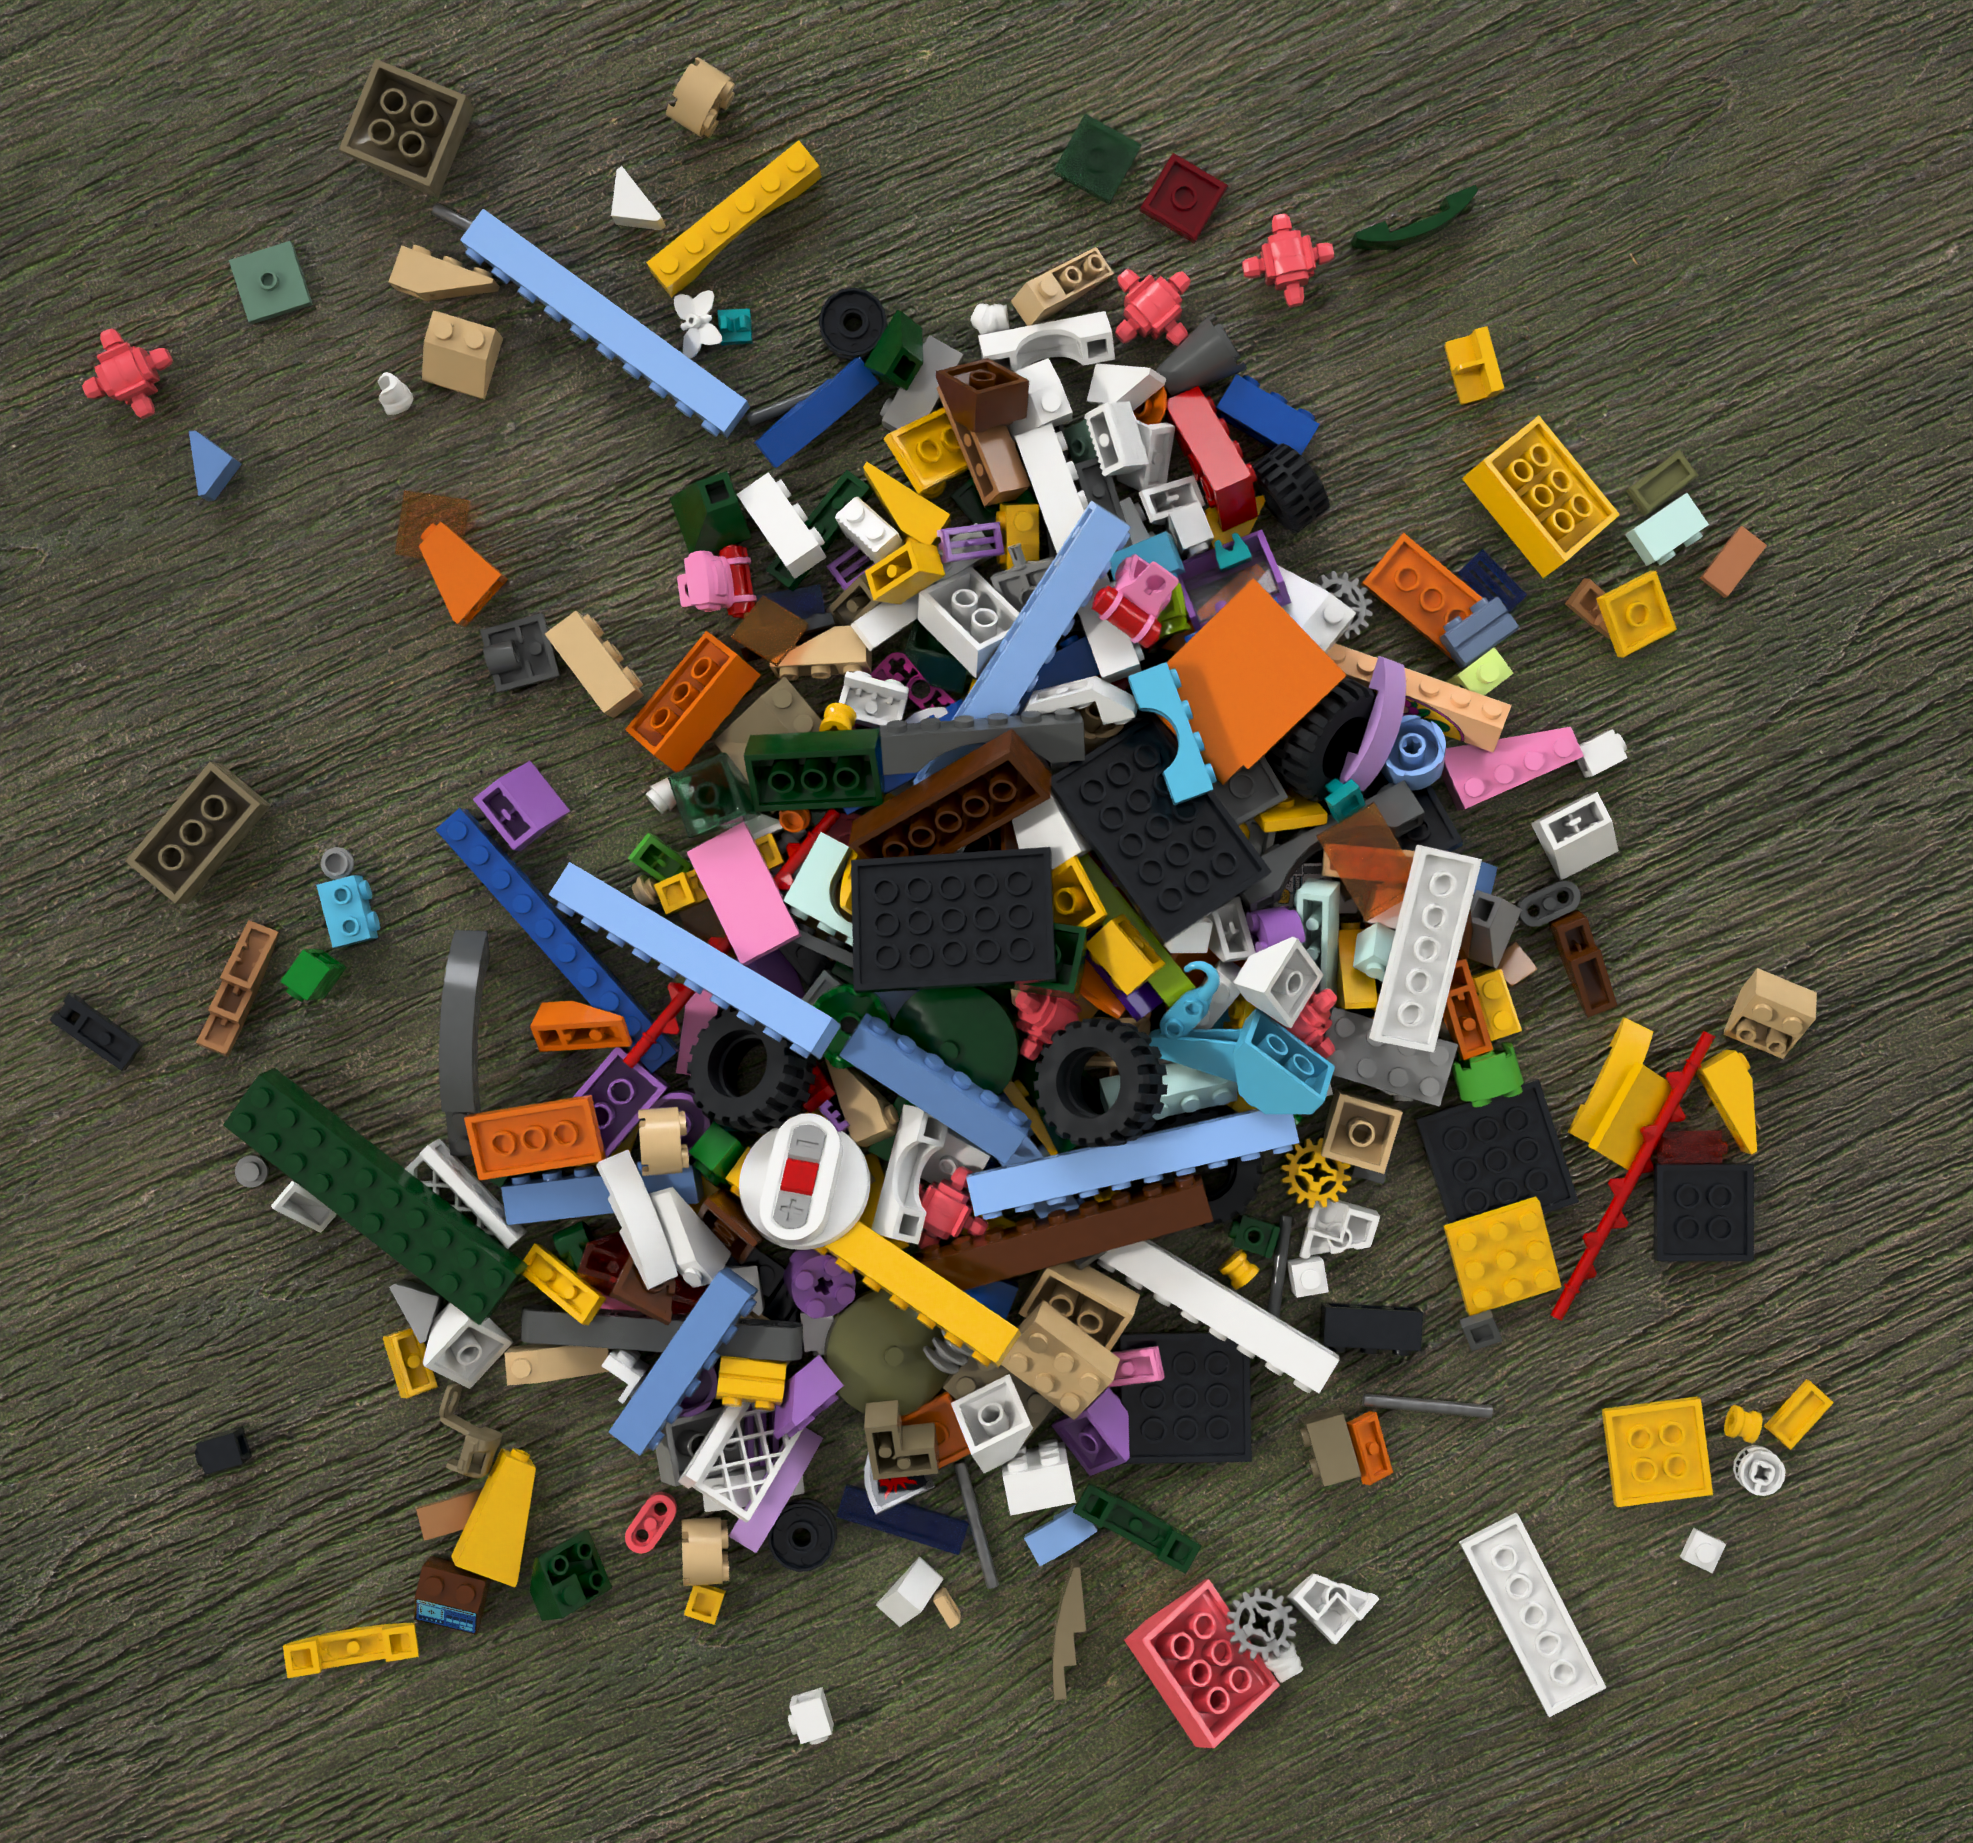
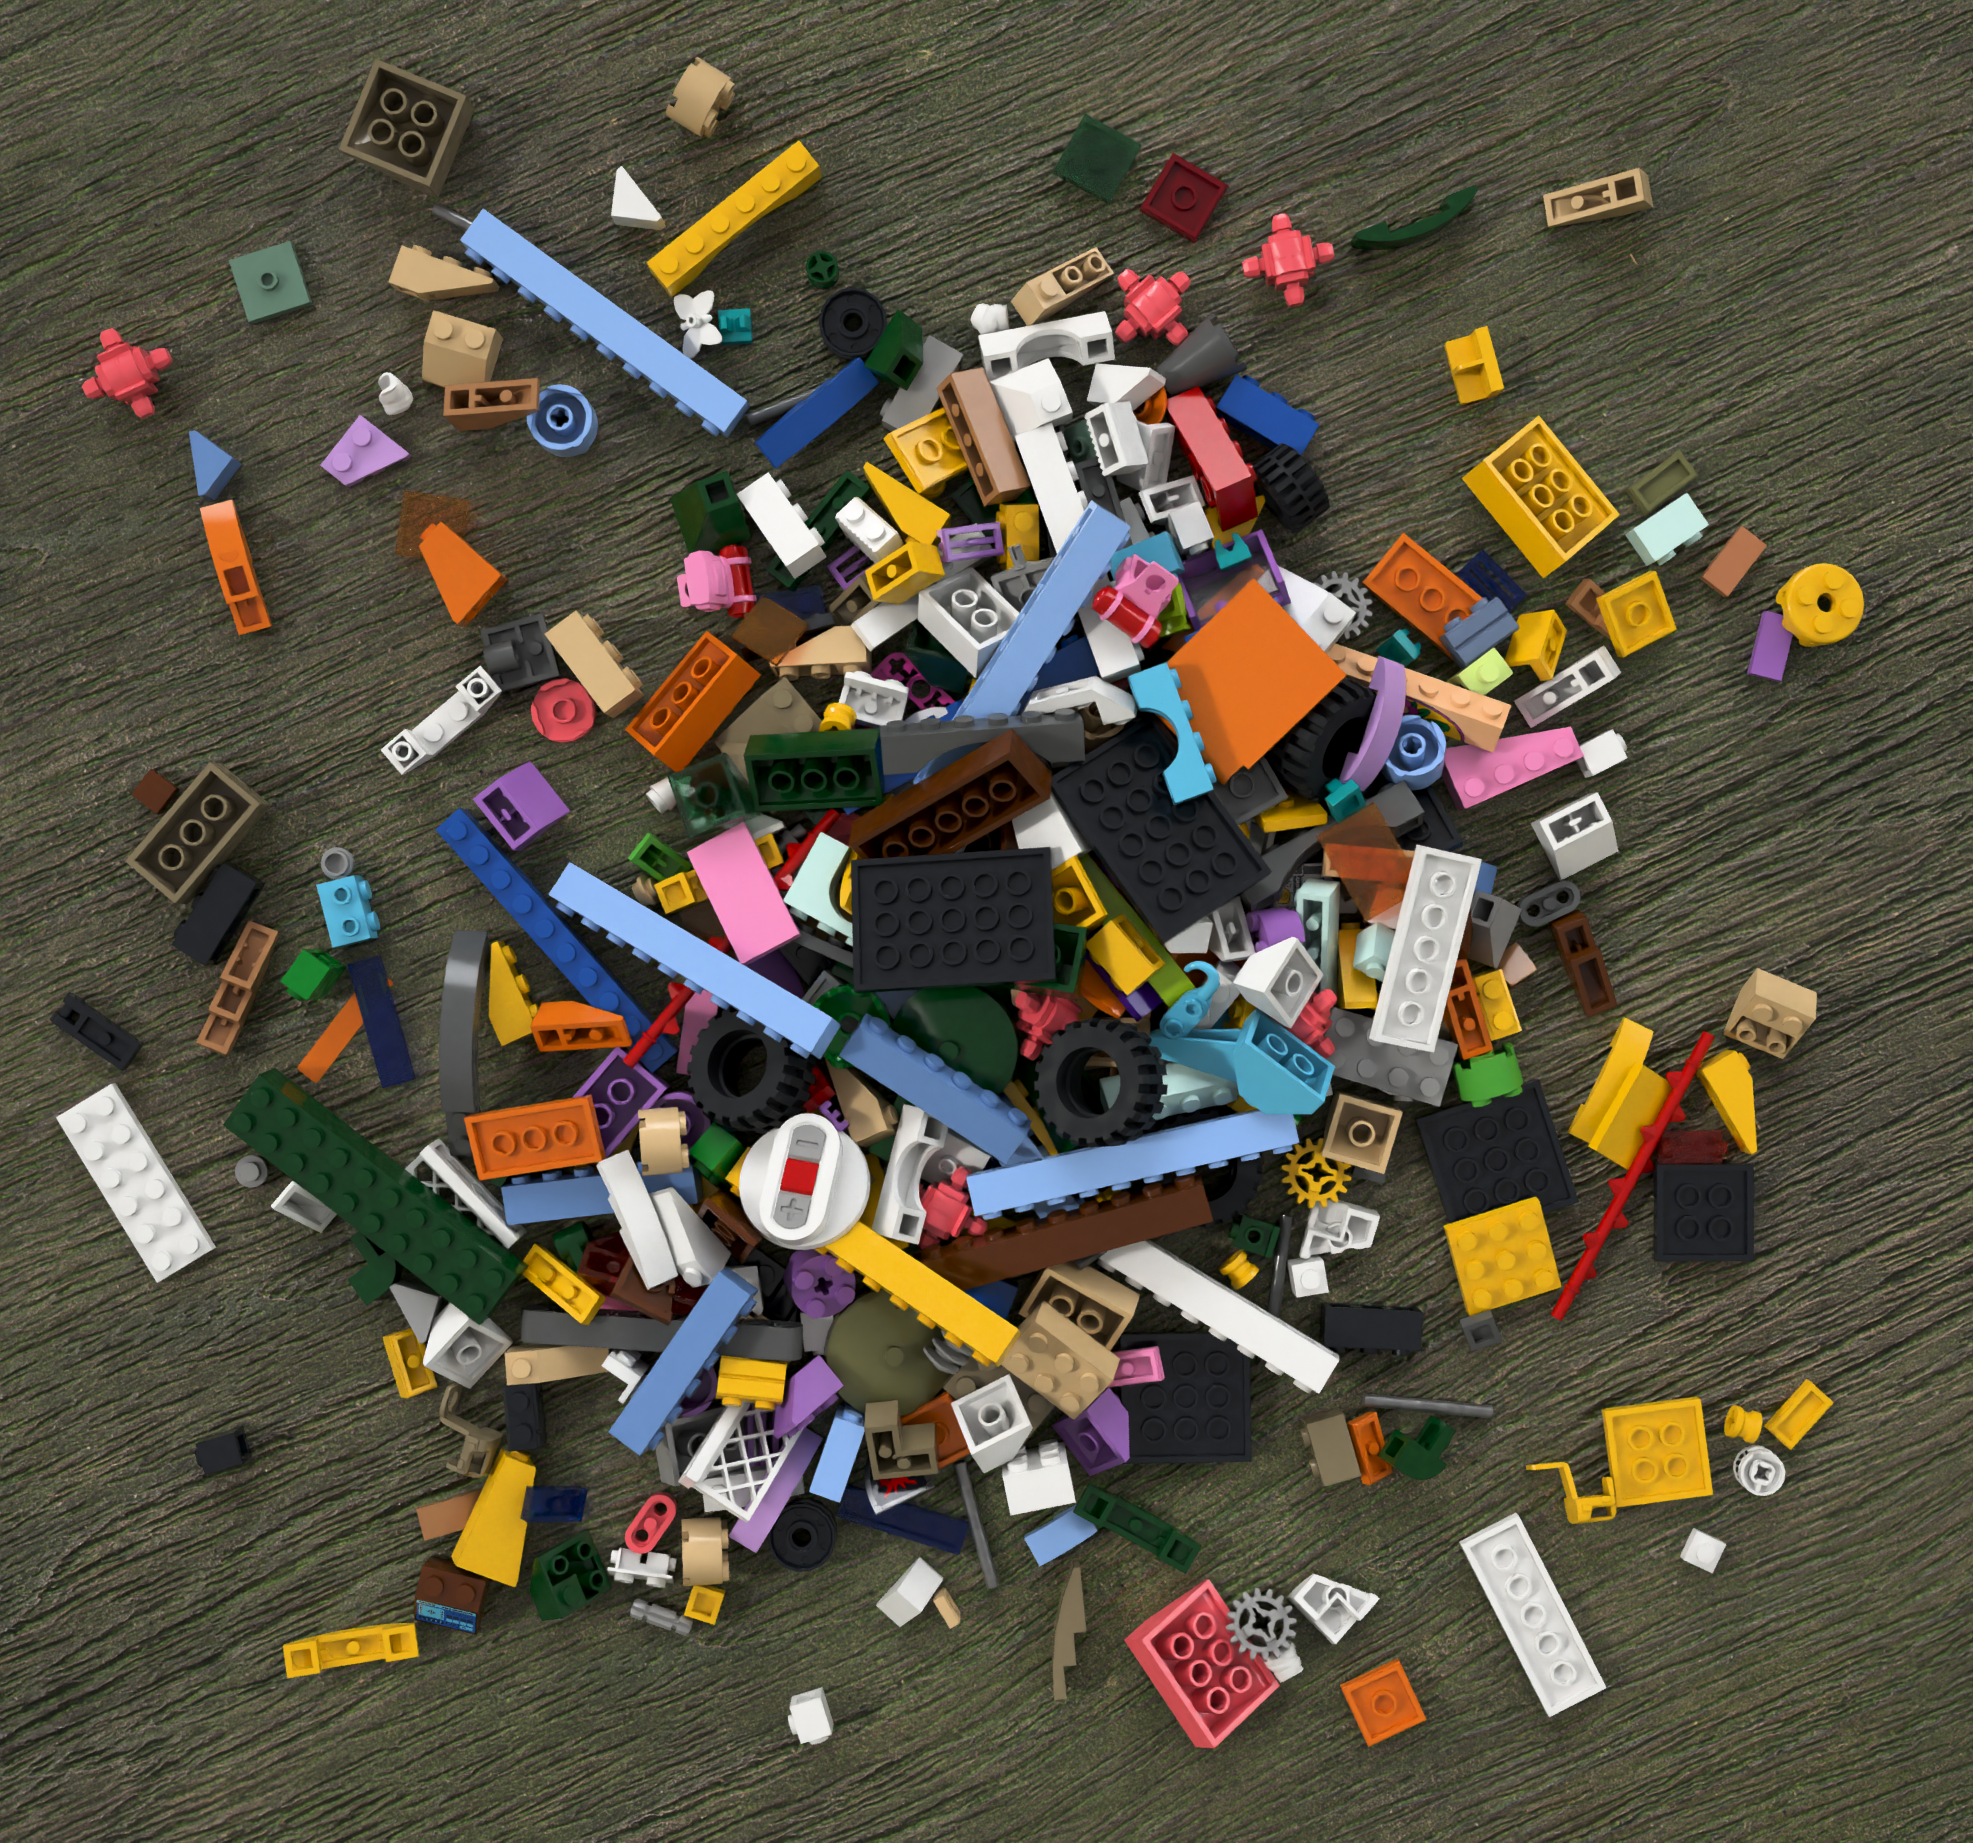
orange plate [779,809,811,833] -> none
reddish brown slope [936,358,1029,433] -> none
none -> white plate [56,1083,216,1283]
none -> reddish brown tile [131,769,179,814]
none -> black brick [172,862,266,966]
none -> orange slope [200,500,272,635]
none -> orange sticker [297,968,393,1083]
none -> lavender wing [320,415,412,487]
none -> clear blue tile [347,955,416,1088]
none -> dark green brick [347,1231,403,1306]
none -> white slope [381,666,502,775]
none -> medium nougat slope [443,378,540,431]
none -> yellow slope [488,941,539,1046]
none -> black brick [502,1382,547,1451]
none -> clear blue plate [520,1486,588,1522]
none -> light blue brick [527,384,598,457]
none -> coral tile [531,678,597,743]
none -> white hinge [607,1547,677,1588]
none -> light grey axle [630,1599,693,1636]
none -> dark green wheel [806,251,839,290]
none -> light blue brick [809,1403,865,1503]
none -> orange plate [1340,1658,1427,1747]
none -> teal tile [1376,629,1421,668]
none -> dark green brick [1378,1416,1456,1480]
none -> yellow panel [1504,610,1567,681]
none -> white slope [1514,645,1621,728]
none -> yellow piece [1526,1462,1617,1524]
none -> tan slope [1543,168,1653,228]
none -> medium lavender tile [1747,611,1793,682]
none -> yellow plate [1776,563,1864,647]

